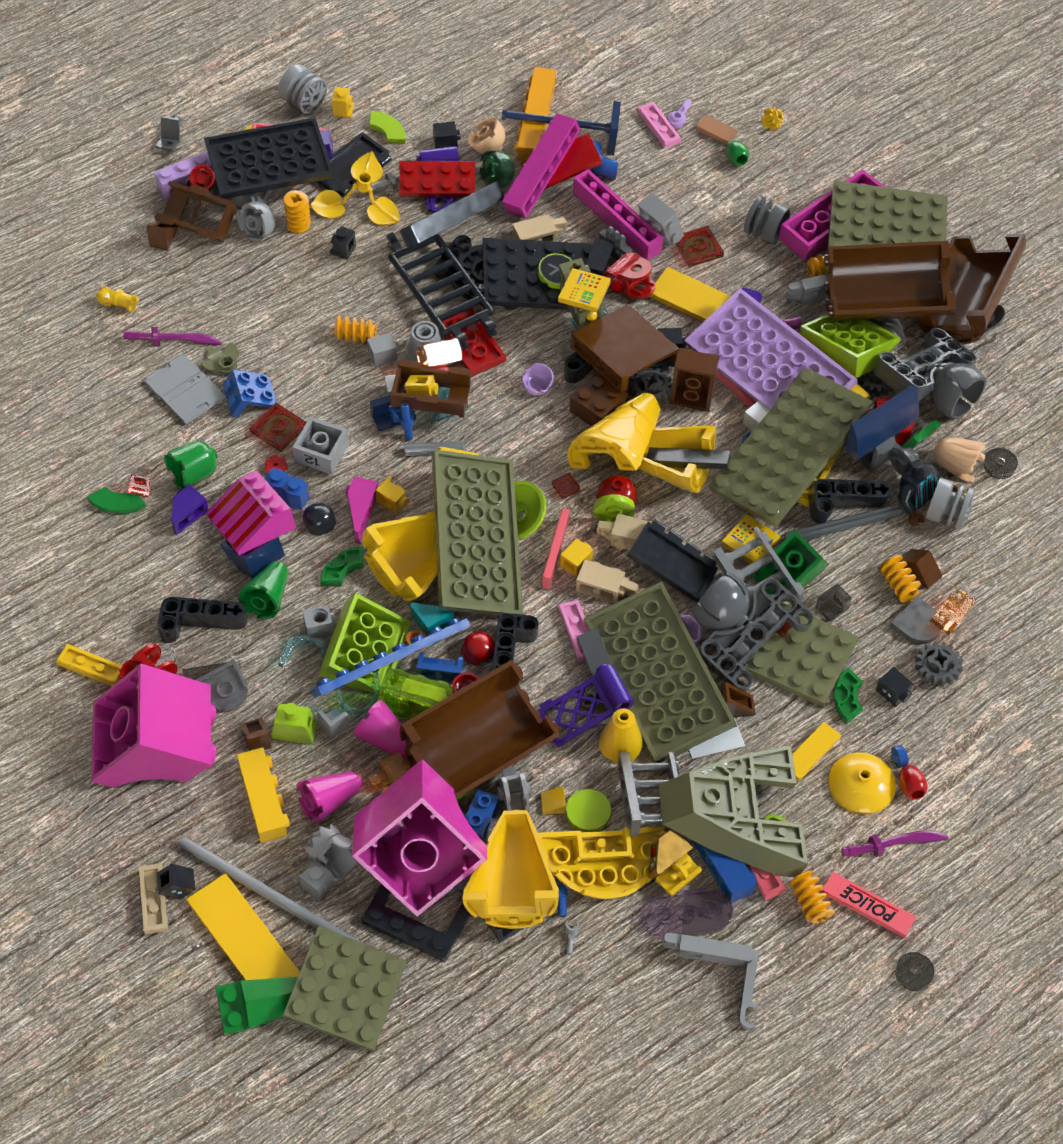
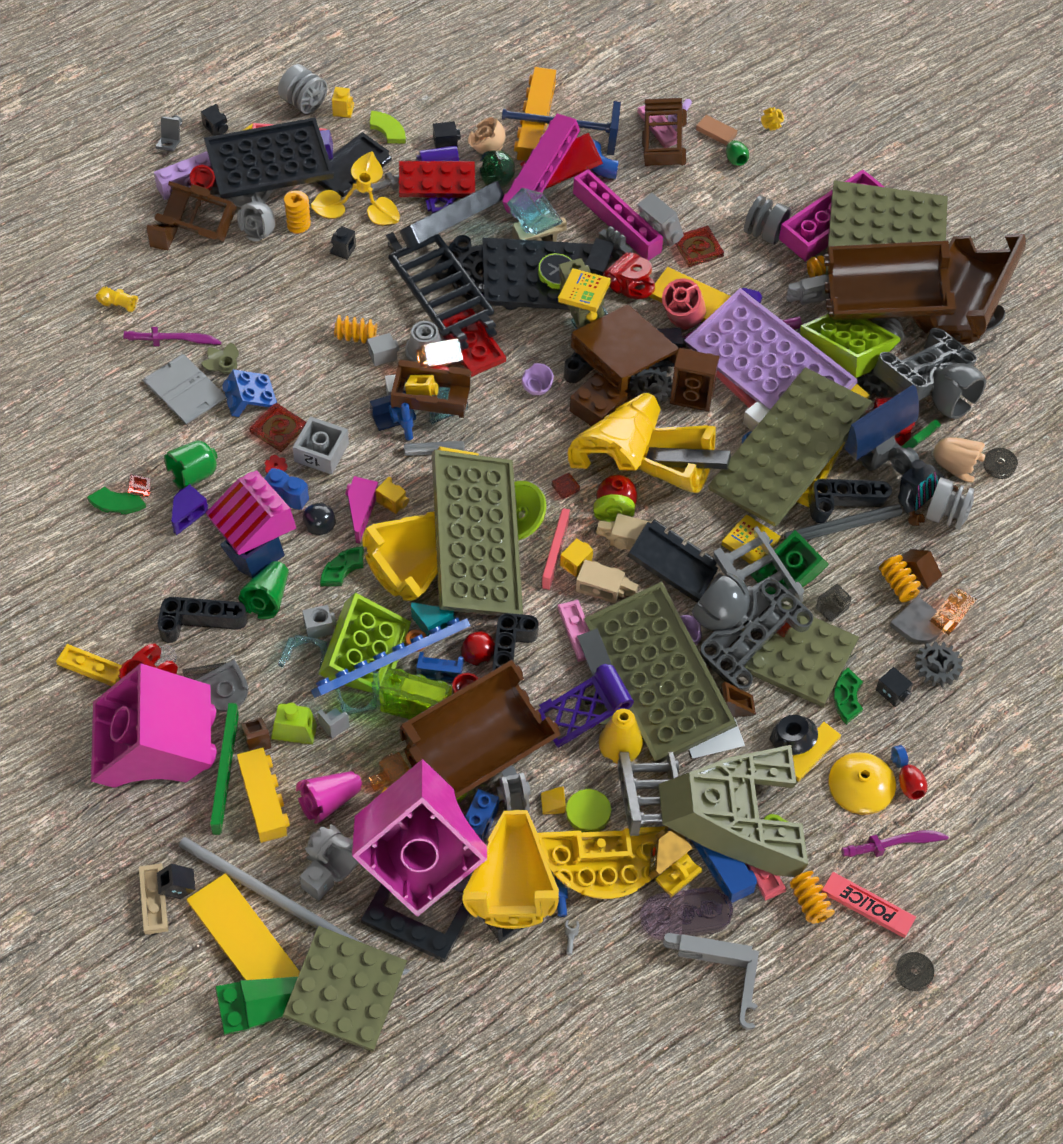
dark pink cone [353,700,407,759] -> none
none -> black brick [201,104,228,136]
none -> green tile [210,703,239,835]
none -> clear light blue slope [507,188,563,235]
none -> reddish brown piece [642,98,687,166]
none -> coral cylinder [662,278,706,330]
none -> black piece [769,715,818,755]

